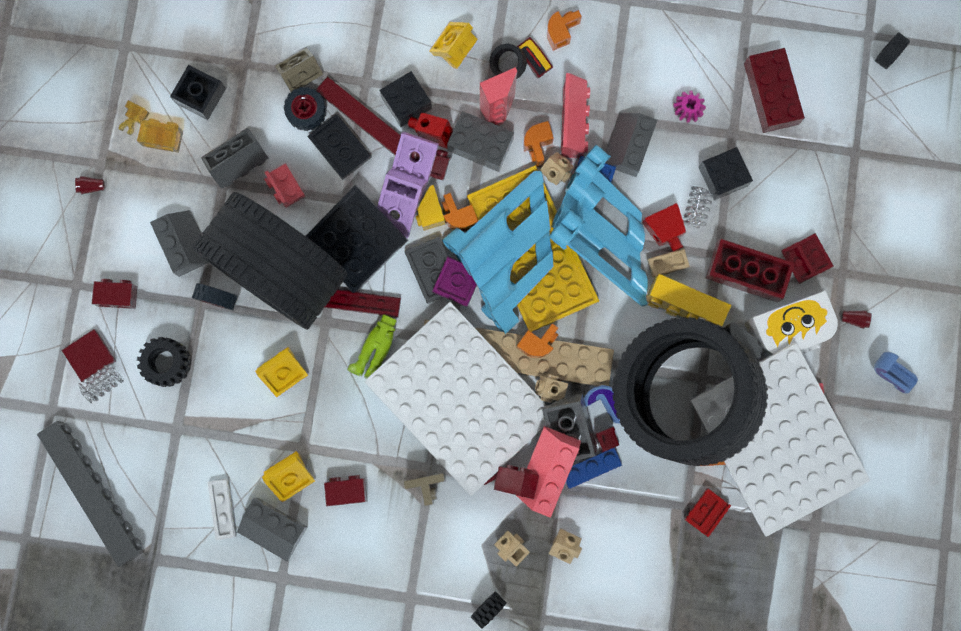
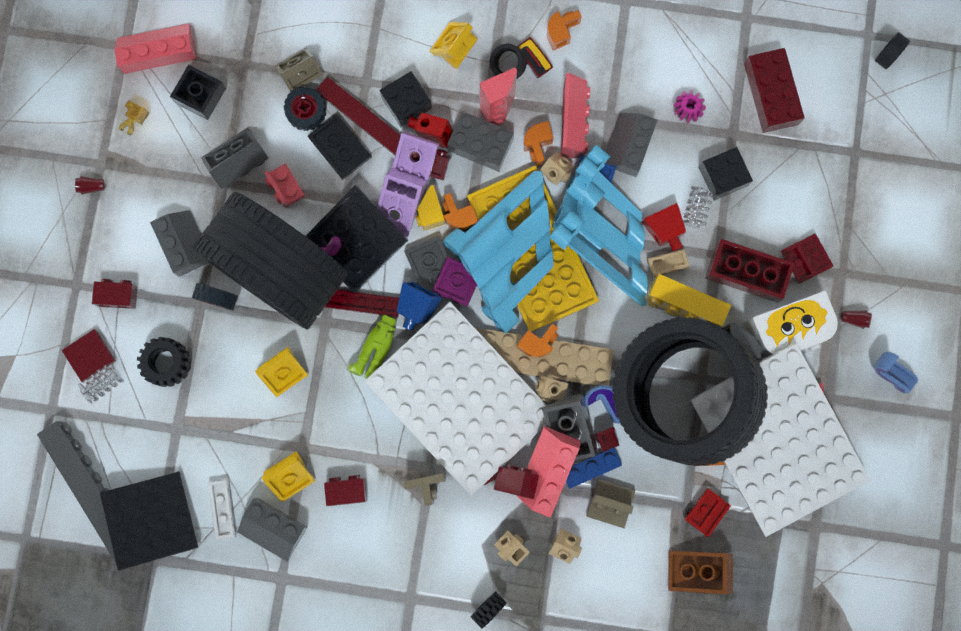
clear yellow brick [137,118,183,153] -> none
none -> black plate [100,472,199,571]
none -> coral slope [114,23,197,74]
none -> magenta arm [320,236,341,257]
none -> blue torso [397,281,442,330]
none -> dark tan bracket [586,479,635,529]
none -> dark orange slope [668,551,733,595]

